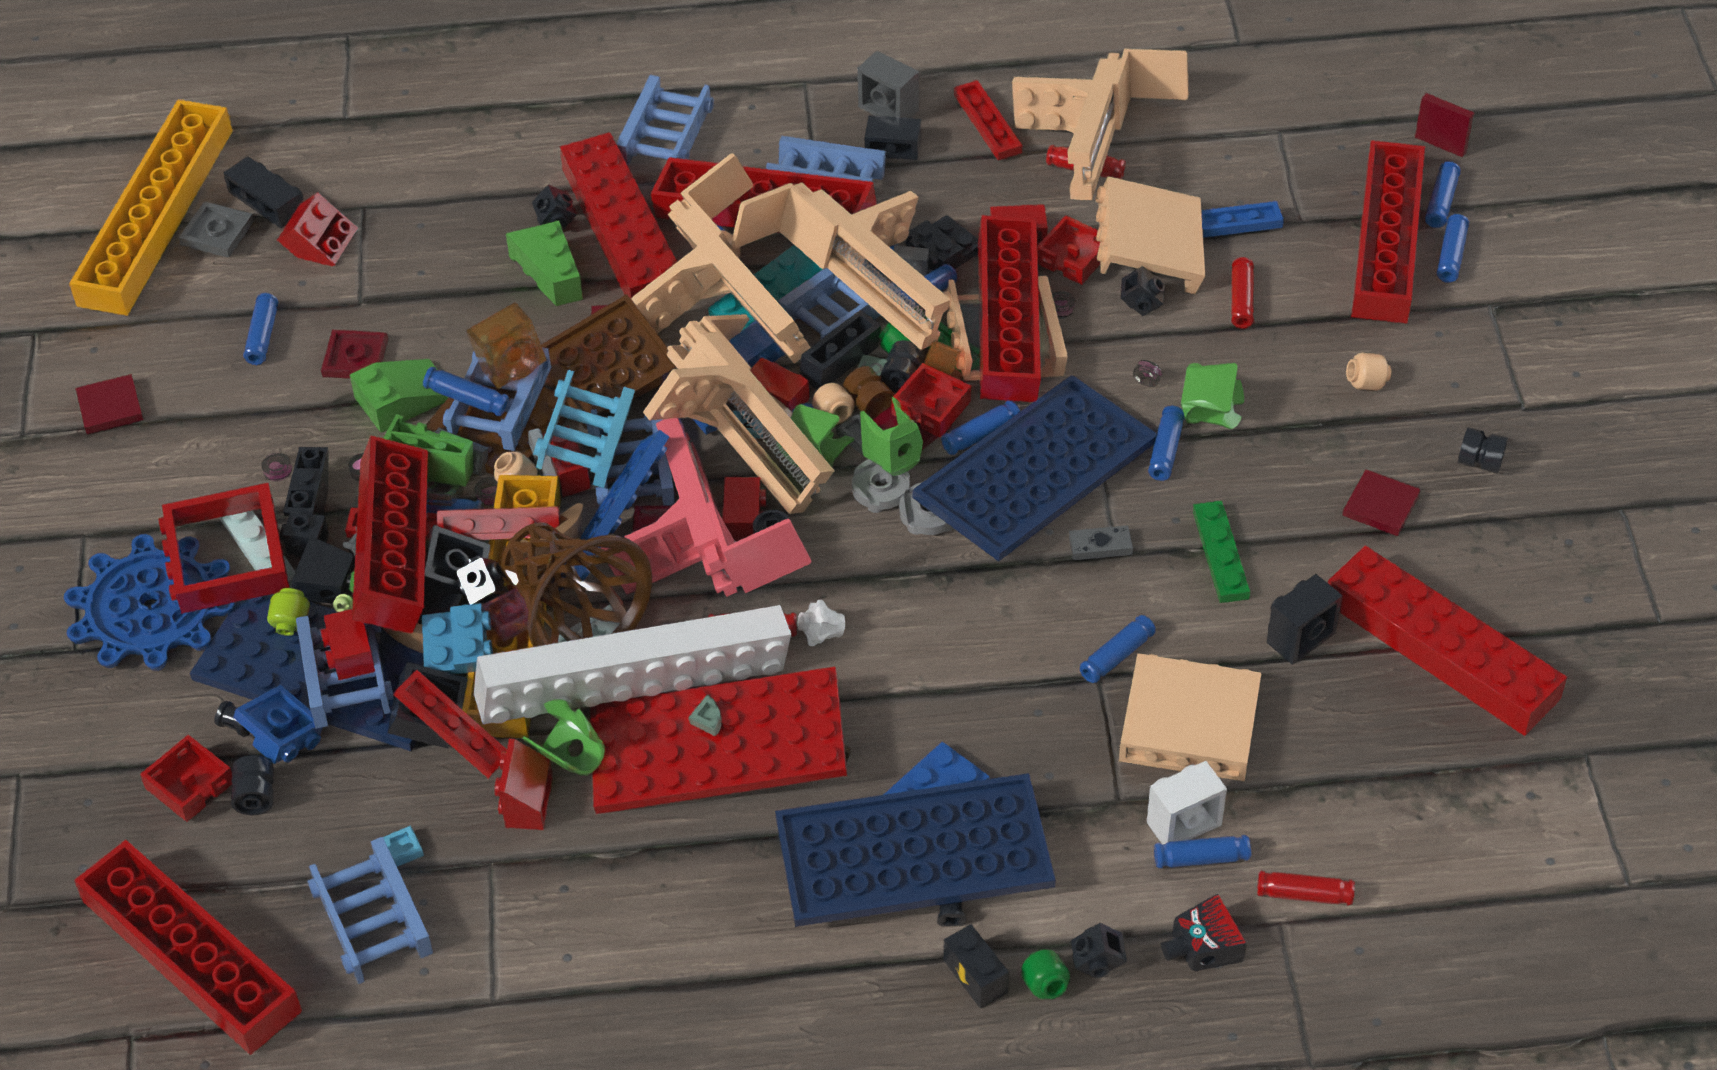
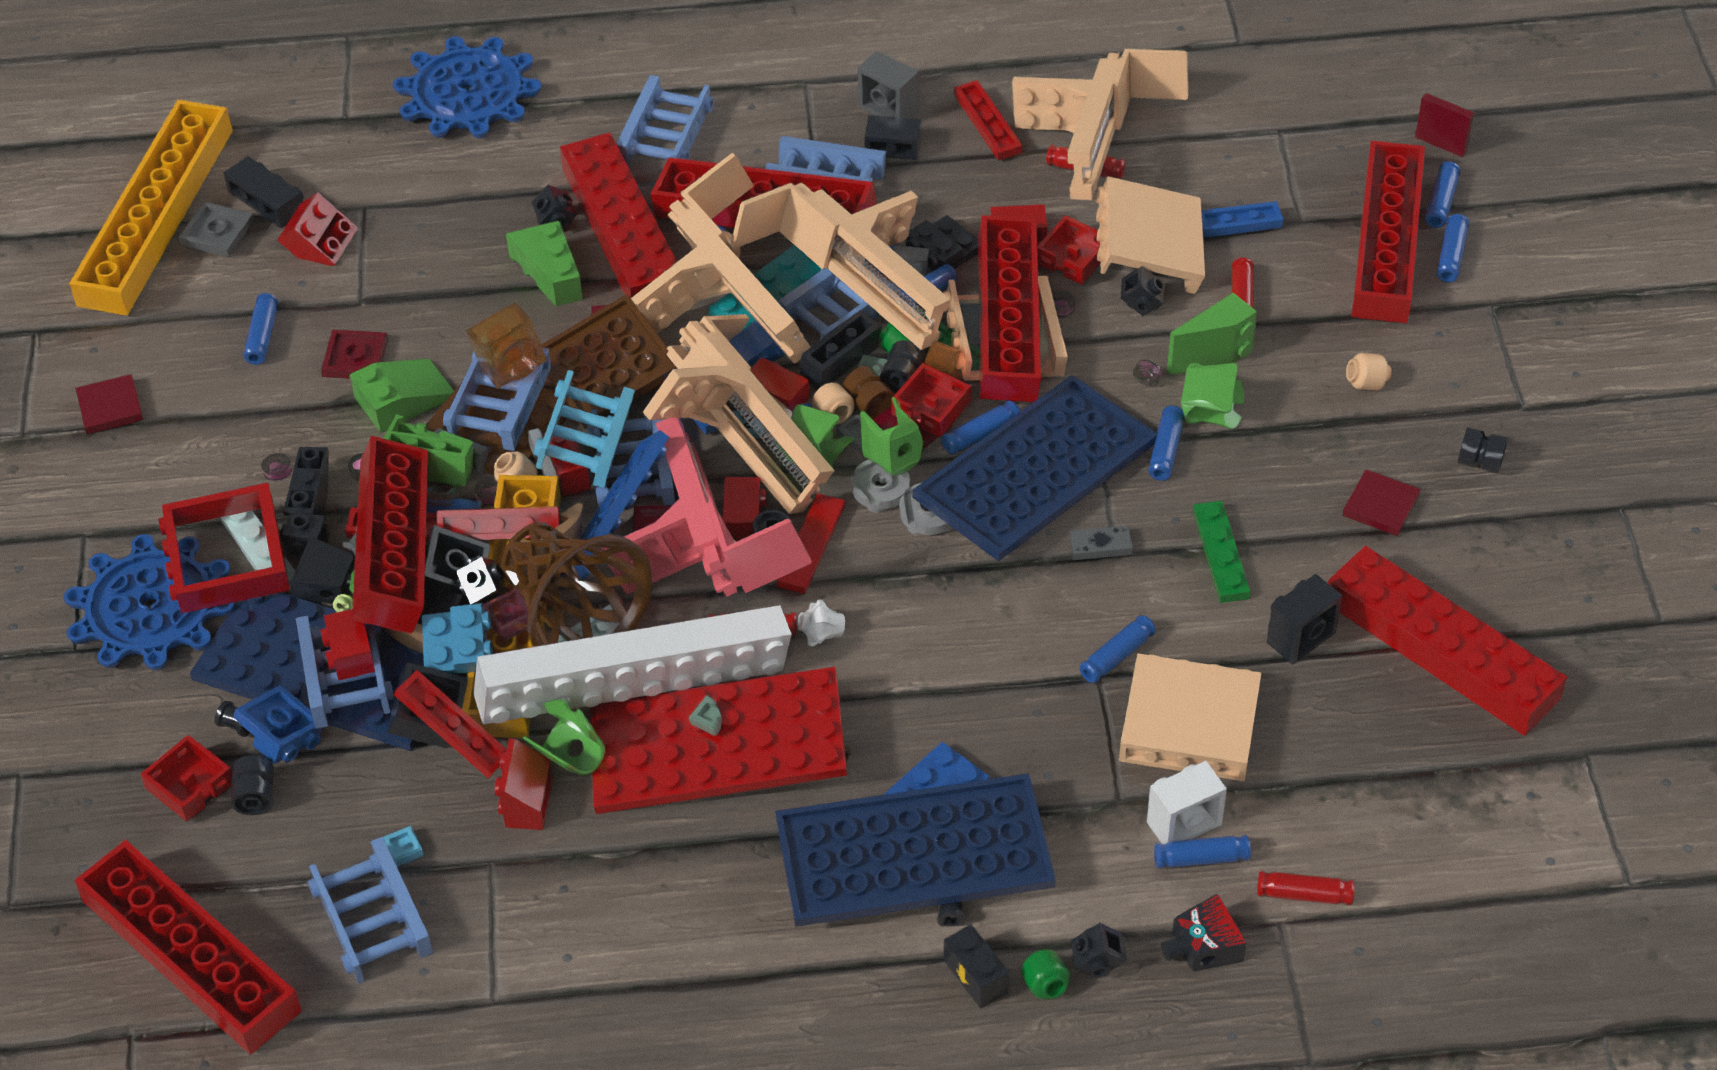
lime head [267,588,310,636] -> none
blue axle [423,366,509,416] -> none
none -> blue plate [393,36,541,139]
none -> red tile [777,493,845,594]
none -> bright green slope [1167,293,1257,375]

